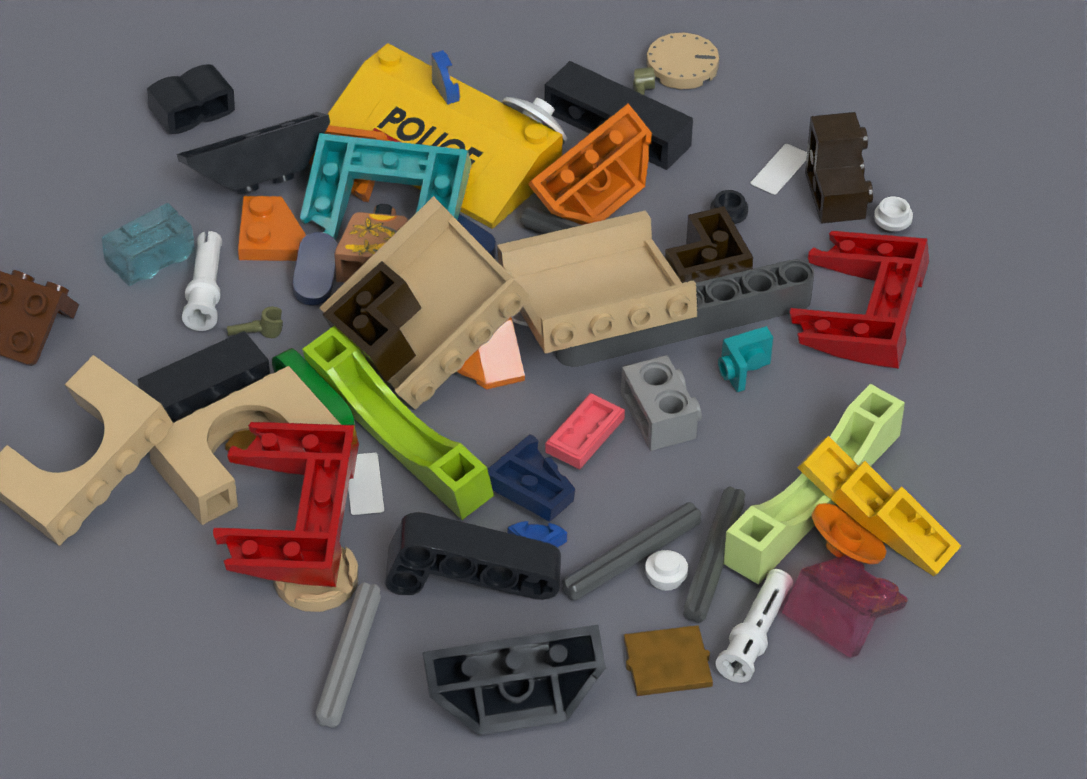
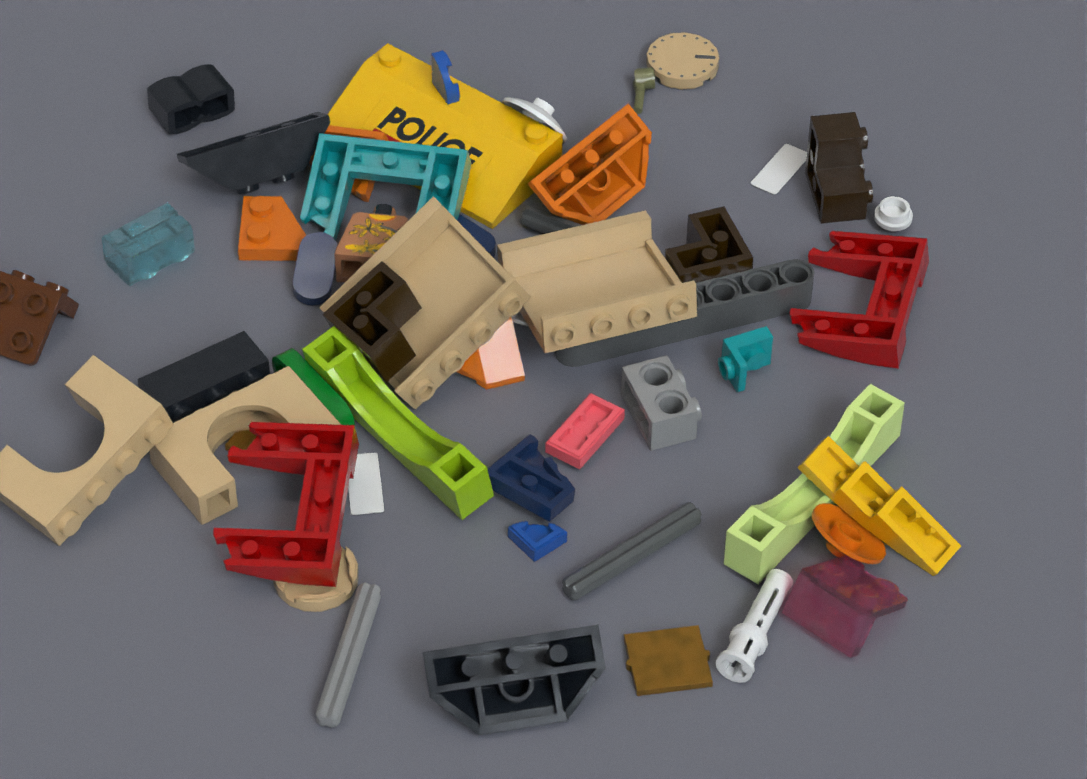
white pin [182,231,222,331] -> none
olive hand [227,306,283,338] -> none
black beam [385,512,561,600] -> none
black brick [544,61,693,170] -> none
white plate [645,550,688,591] -> none
dark grey axle [683,486,745,623] -> none
black plate [710,190,749,224] -> none

